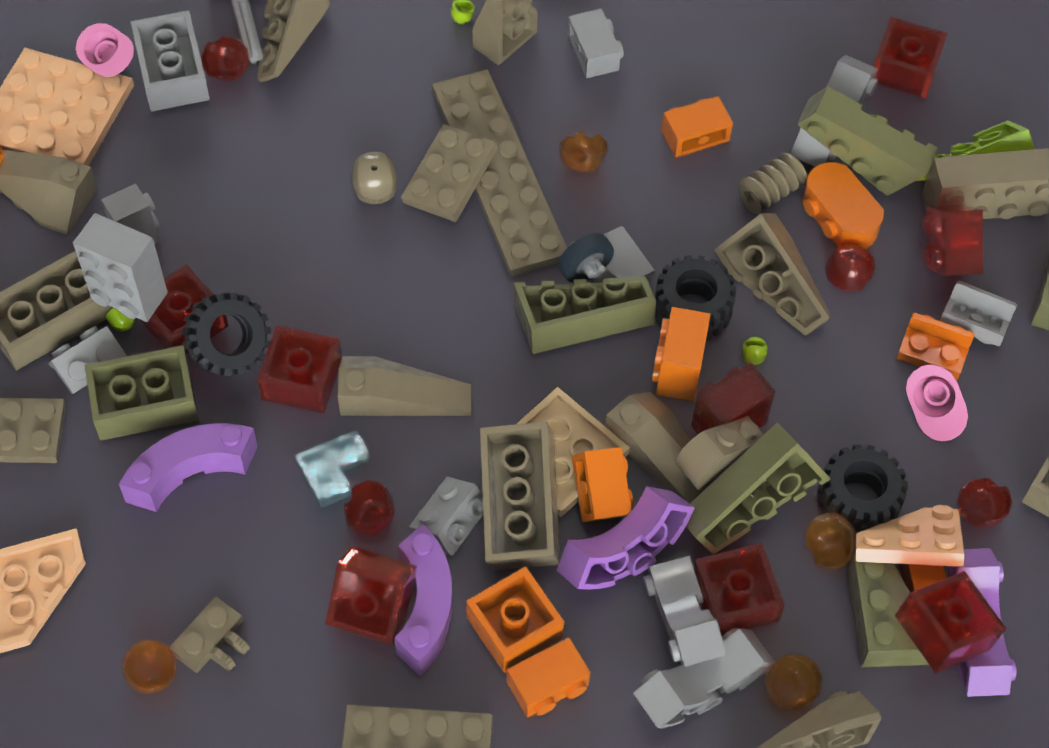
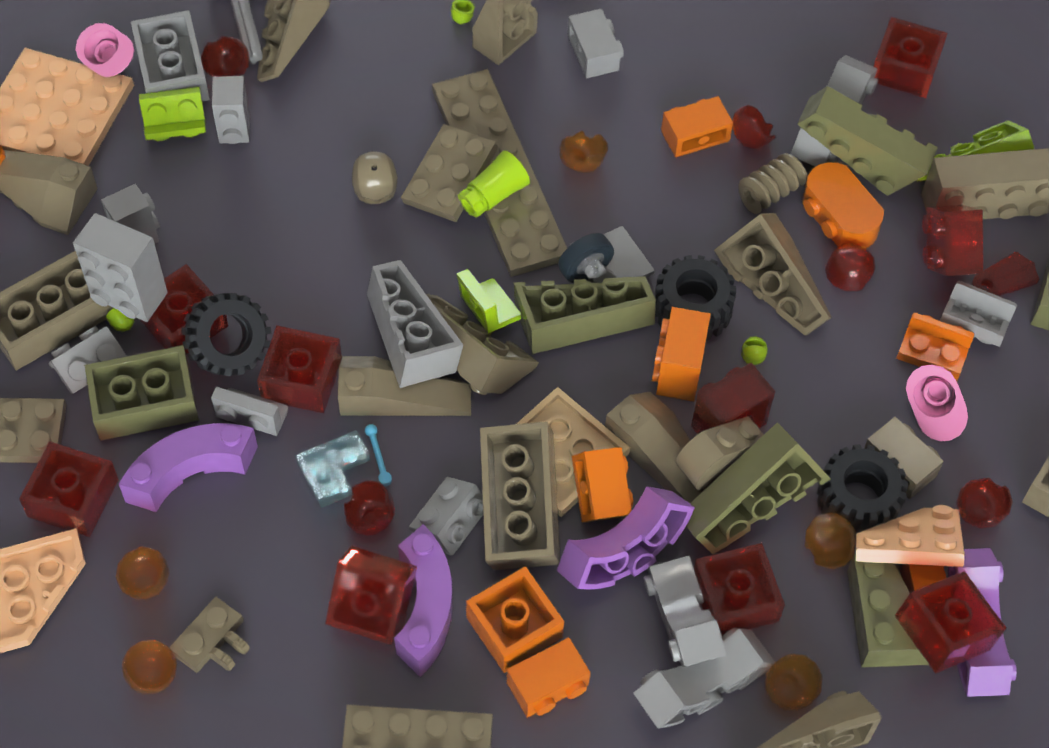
none -> clear red brick [19,441,119,537]
none -> clear orange hair [116,546,170,600]
none -> lime bracket [139,87,206,141]
none -> light grey bracket [211,387,289,436]
none -> light grey brick [212,76,250,144]
none -> medium azure hinge [365,424,392,487]
none -> light grey wedge [367,260,463,388]
none -> dark tan wedge [426,294,539,395]
none -> lime panel [456,269,521,333]
none -> lime plant [458,150,530,218]
none -> clear red hair [732,105,777,149]
none -> dark tan brick [864,417,944,499]
none -> clear red piece [971,251,1040,296]

